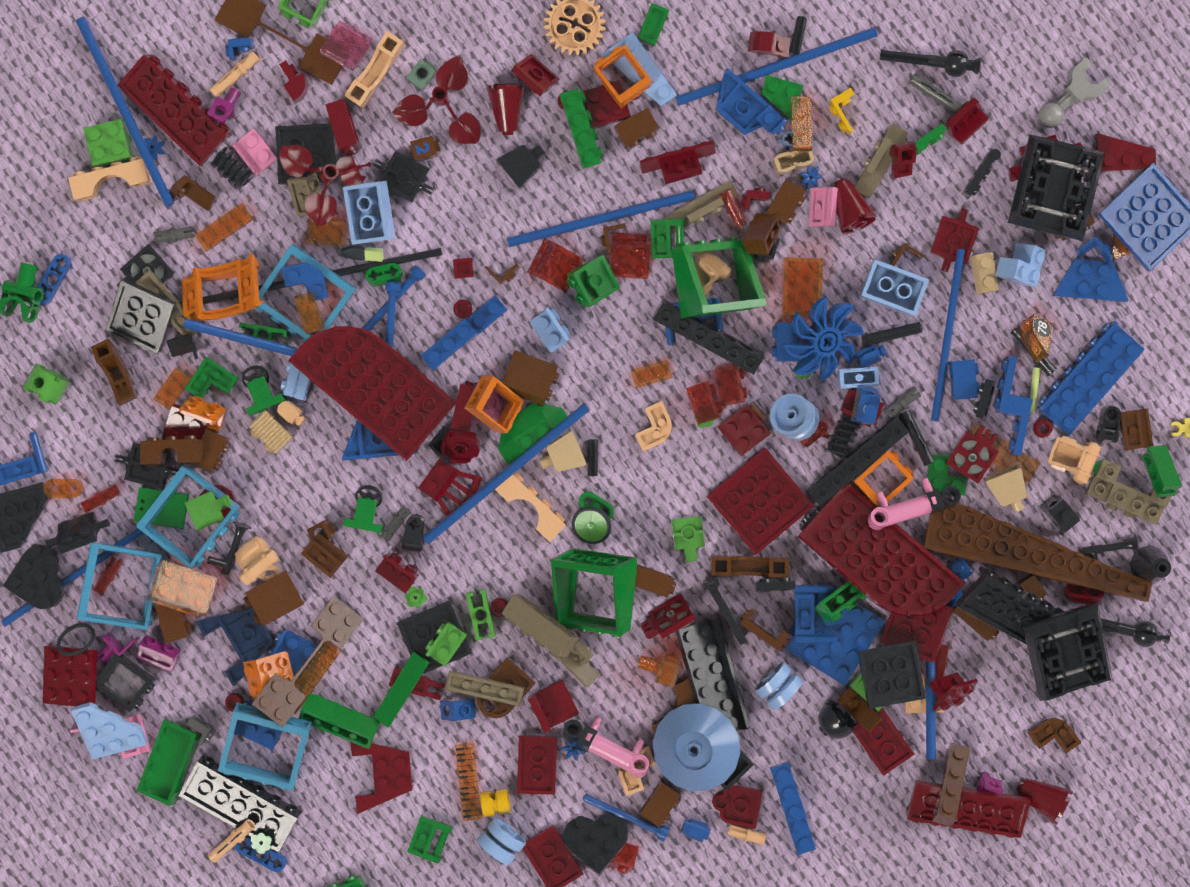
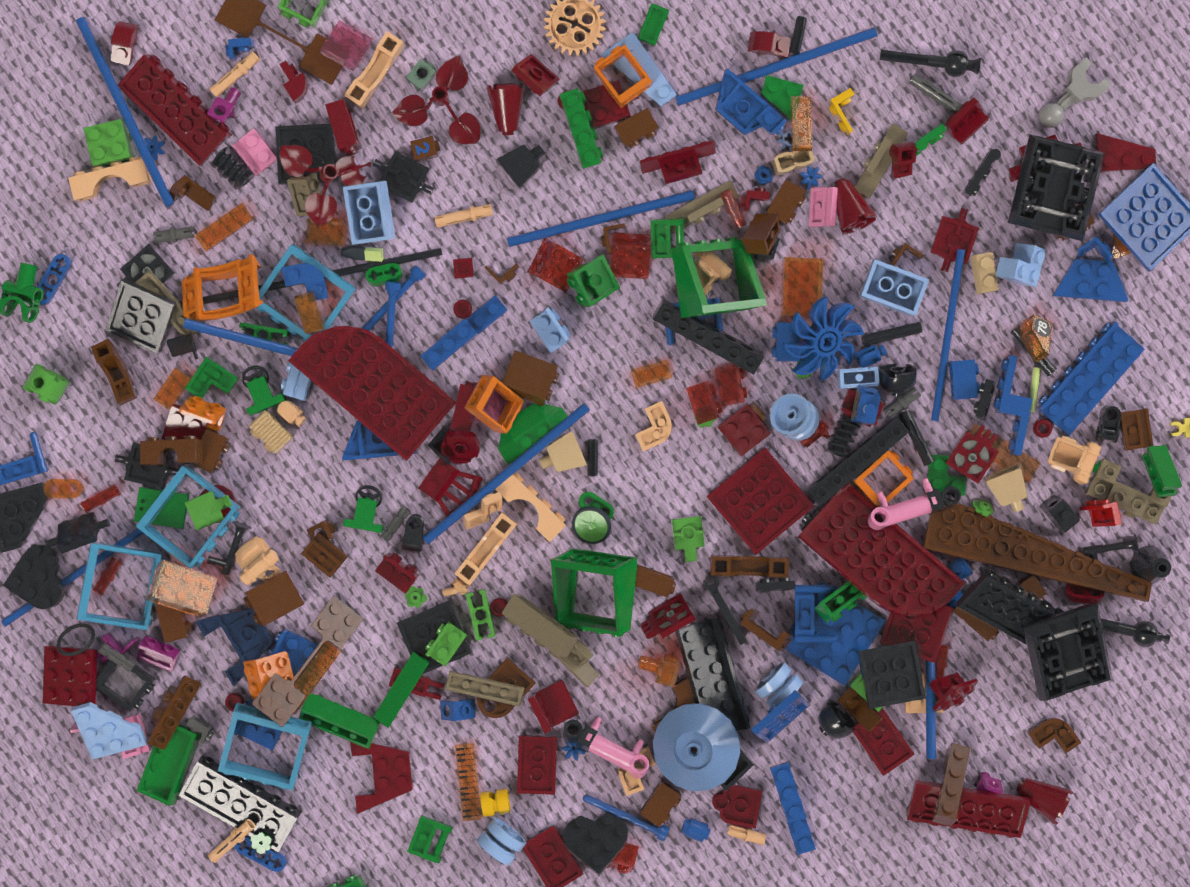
none -> dark grey axle [99,644,135,672]
none -> dark red brick [111,21,139,65]
none -> reddish brown bracket [147,675,201,750]
none -> light nougat pin [435,203,493,228]
none -> light nougat plate [442,577,469,596]
none -> light nougat arch [455,512,518,586]
none -> light nougat plate [463,492,503,530]
none -> blue plate [751,690,810,743]
none -> blue plate [754,165,773,185]
none -> black cylinder [878,363,917,396]
none -> bright green plant [972,499,994,517]
none -> red bracket [1079,499,1122,527]

